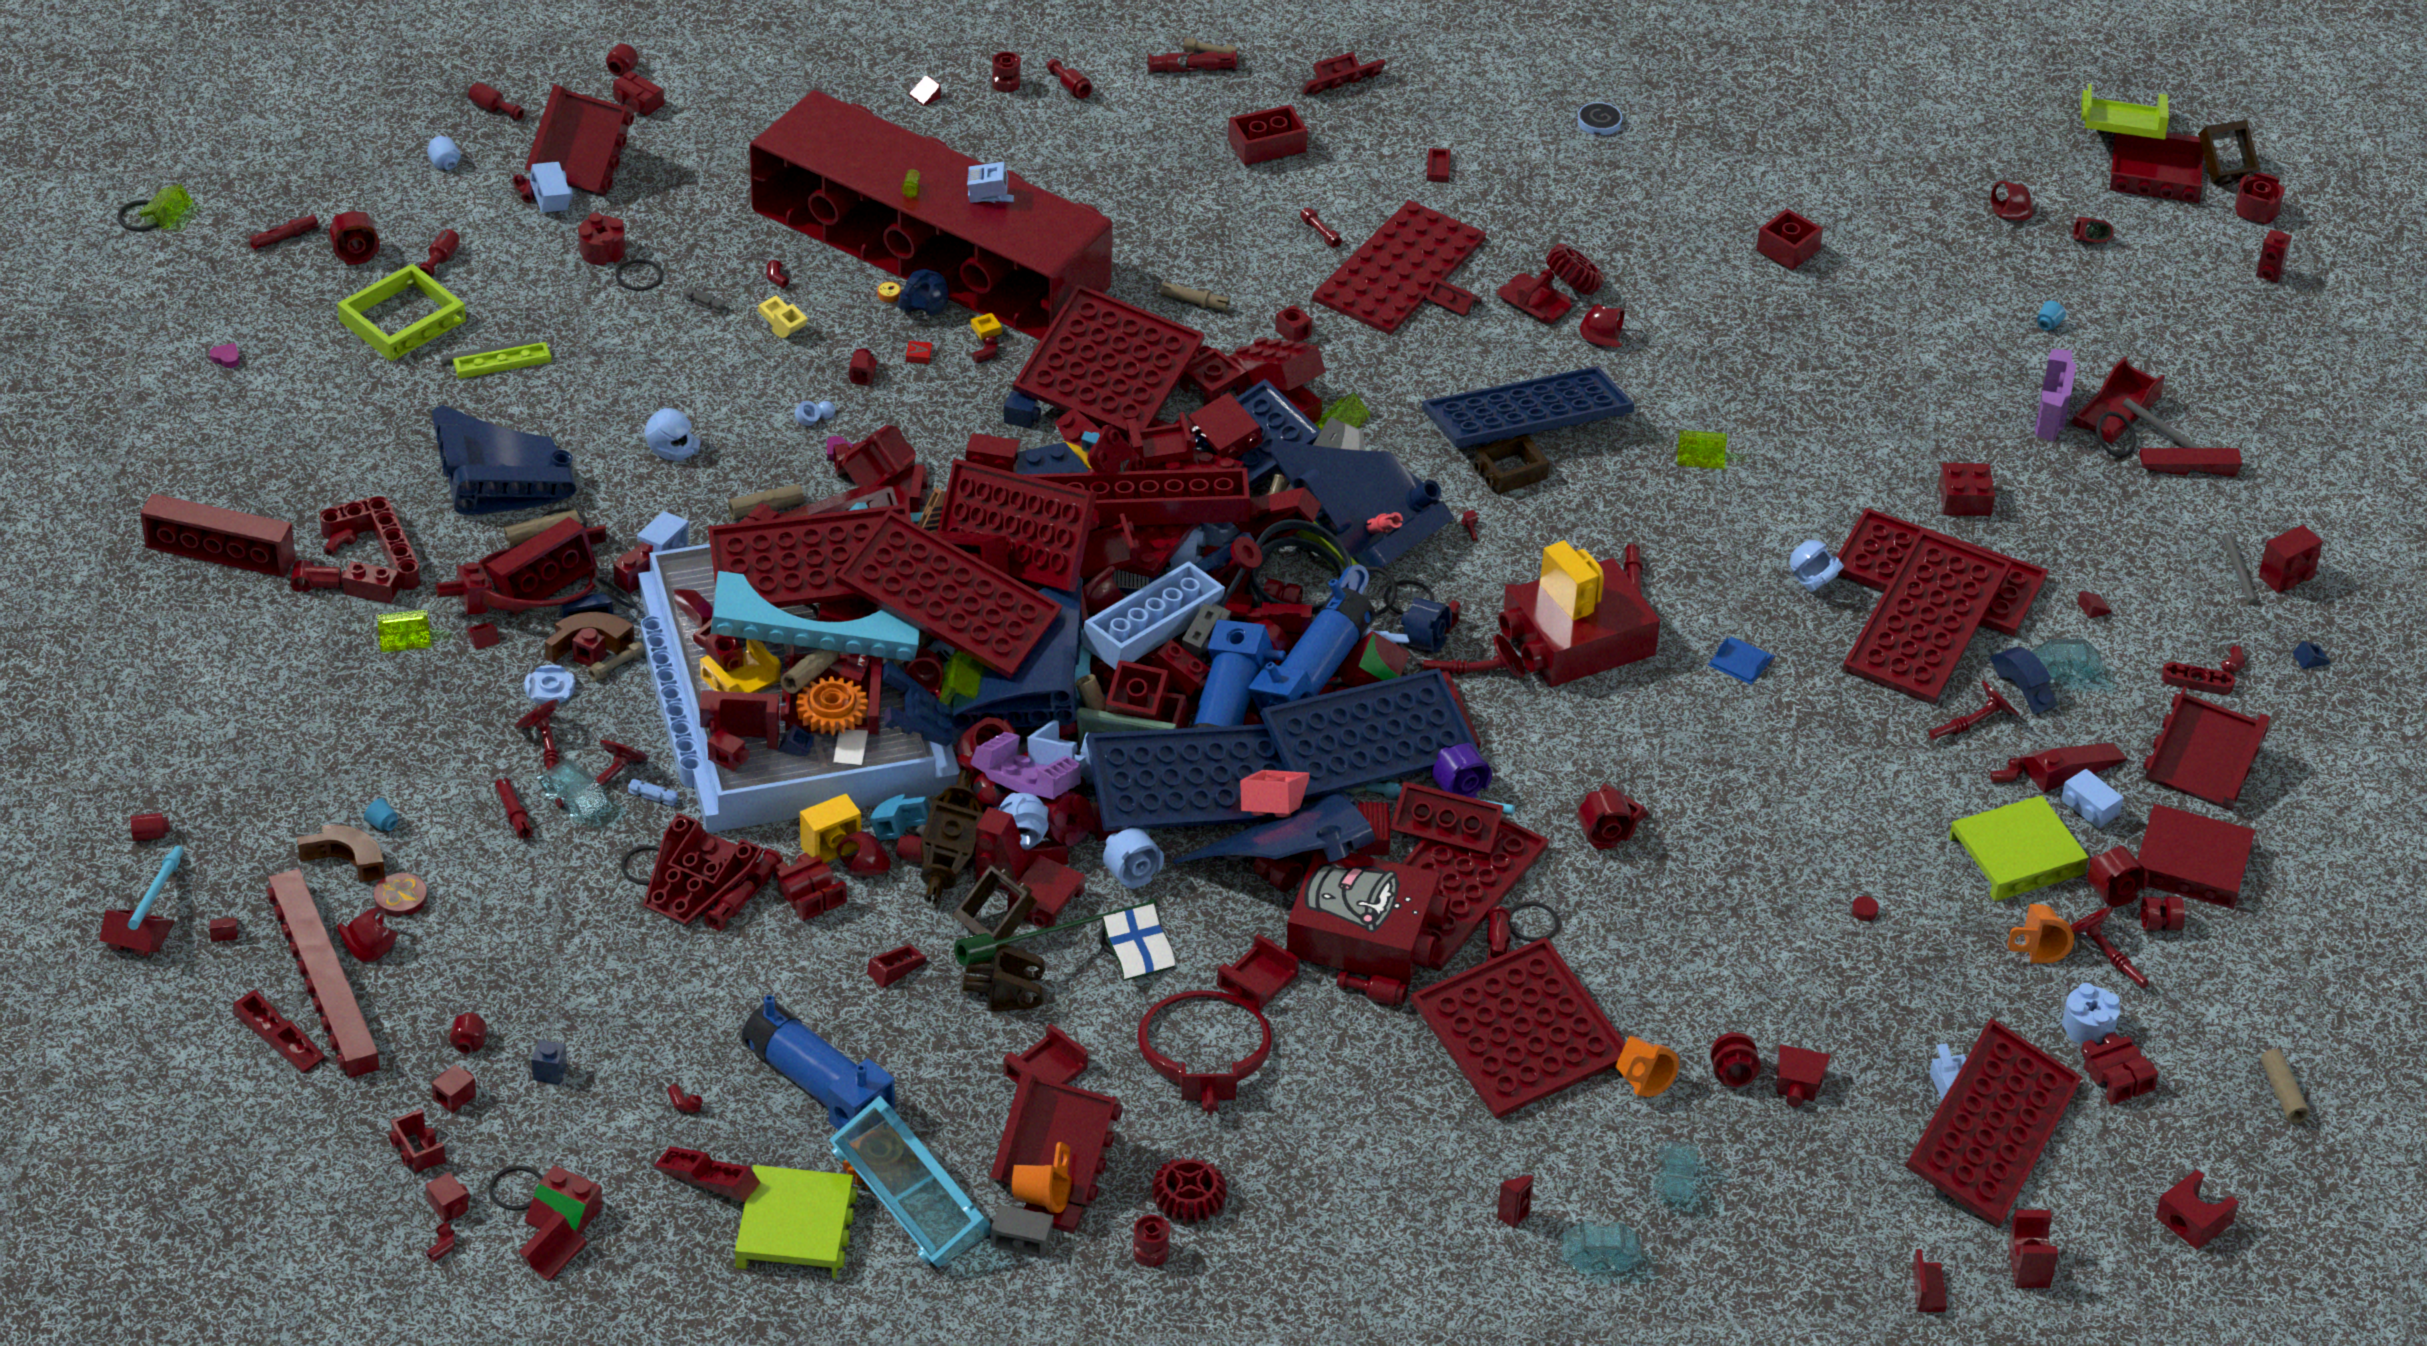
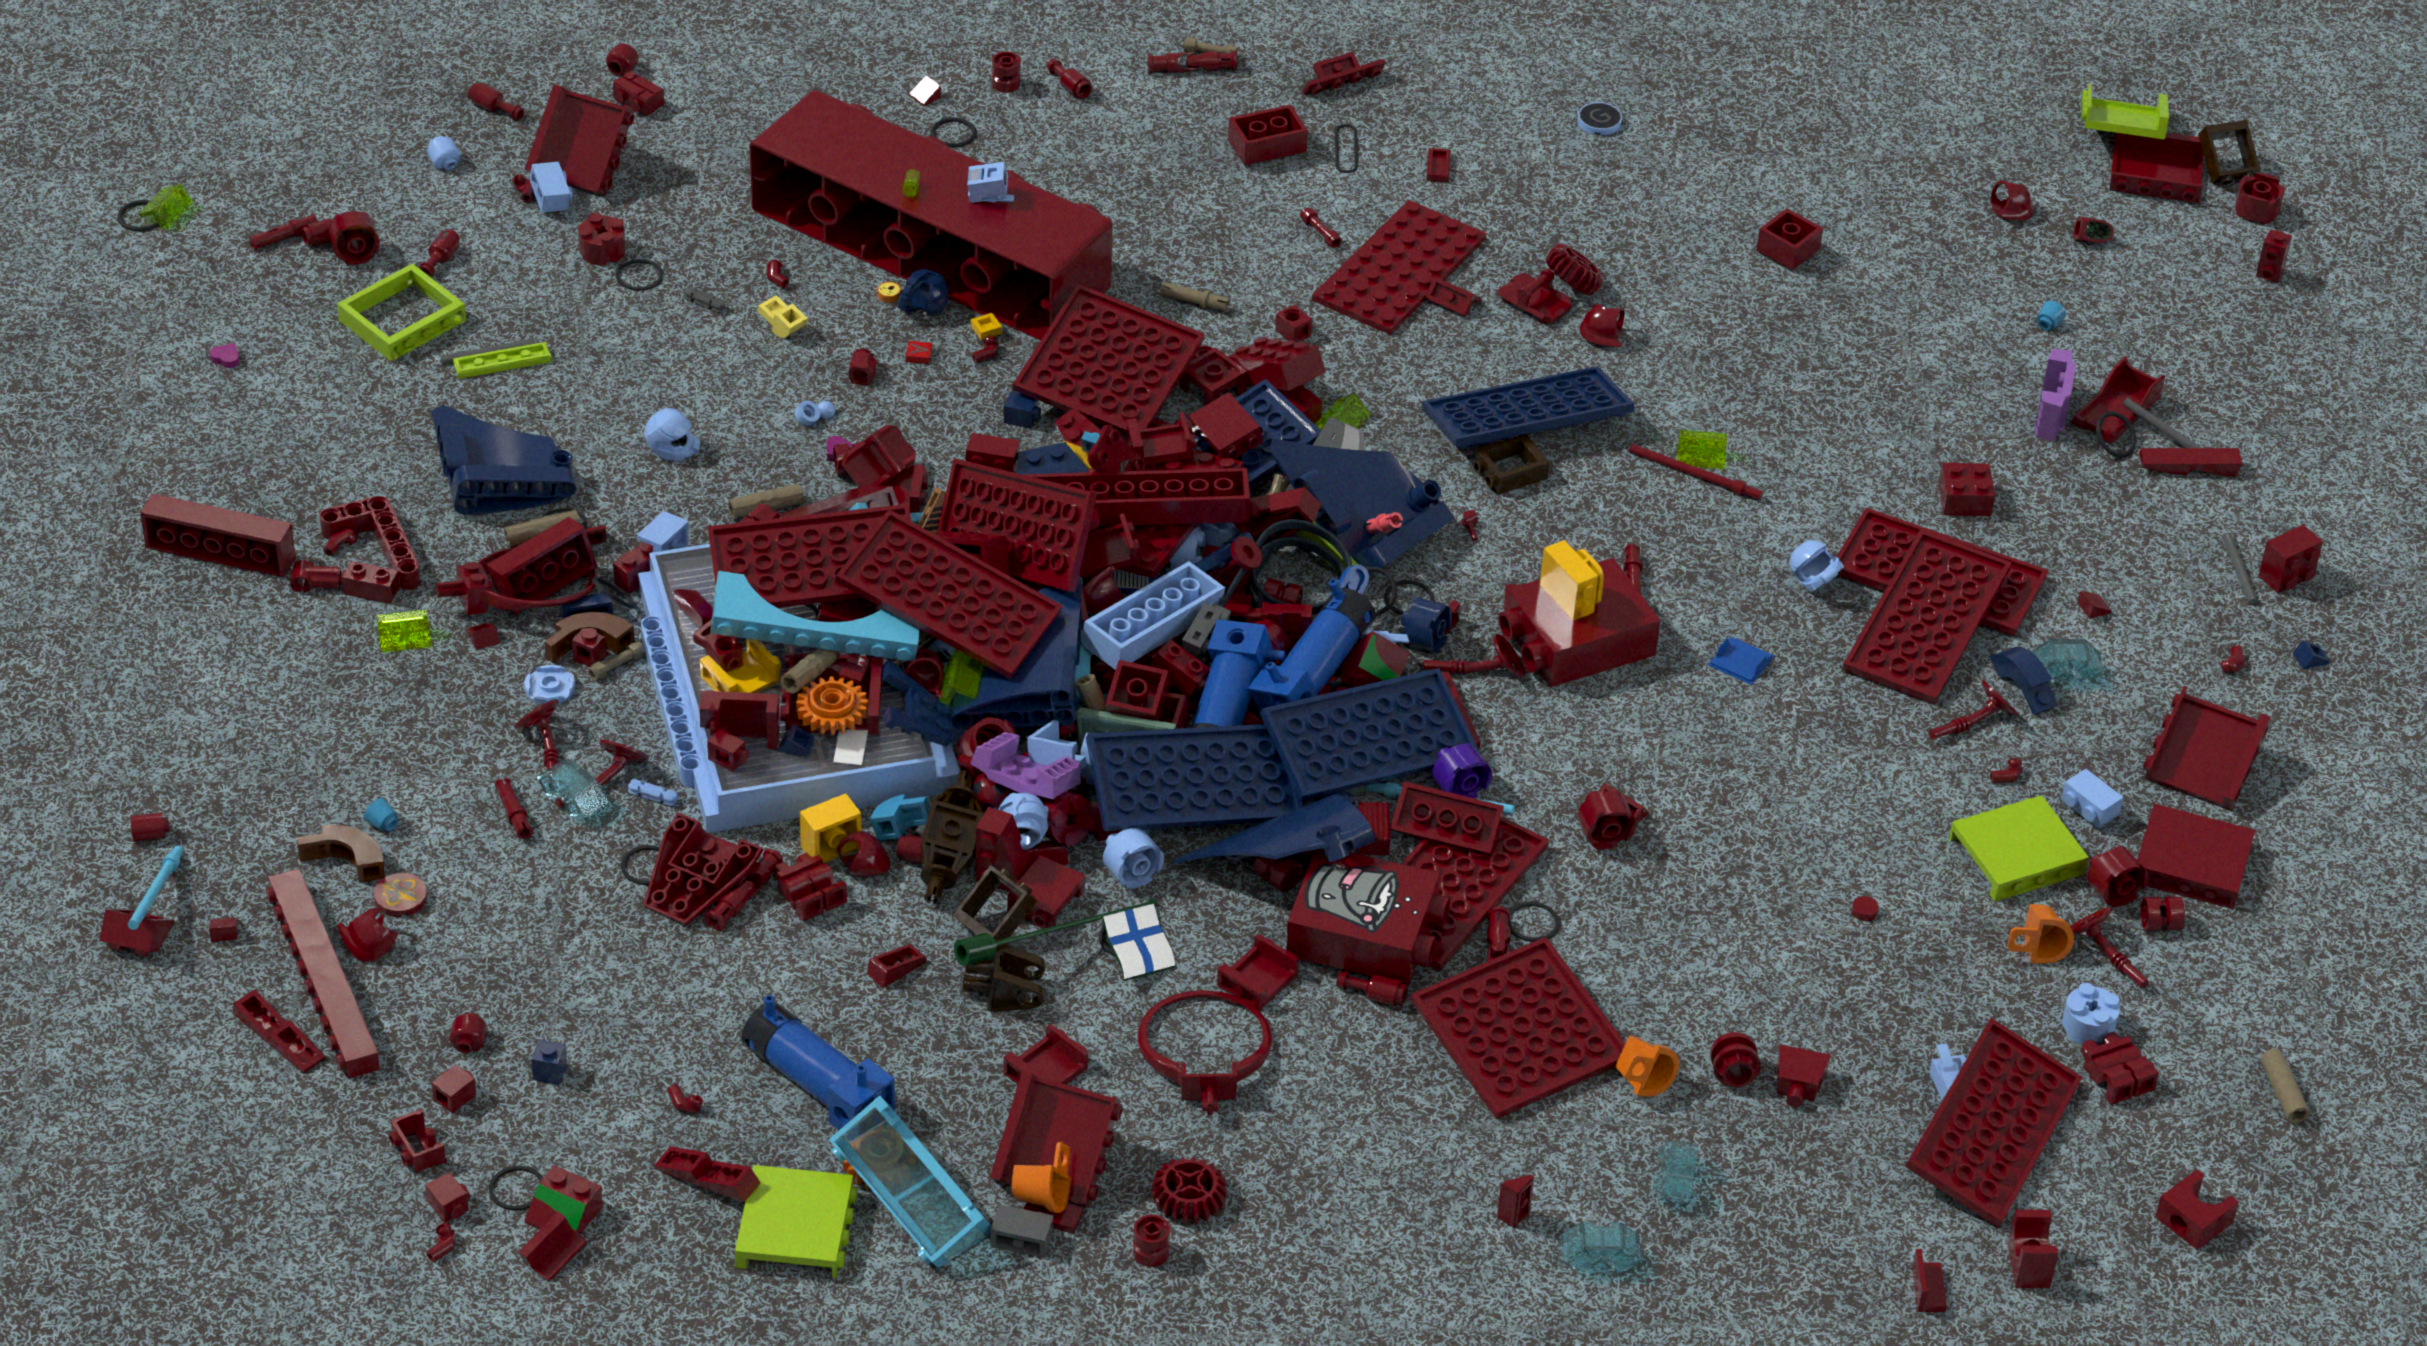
coral slope [1240,770,1310,817] -> none
dark red wedge [2017,742,2128,793] -> none
dark red beam [2161,662,2235,695] -> none
none -> dark red piece [301,218,332,247]
none -> black piece [930,117,976,147]
none -> black piece [1335,124,1358,173]
none -> dark red bar [1629,444,1763,500]

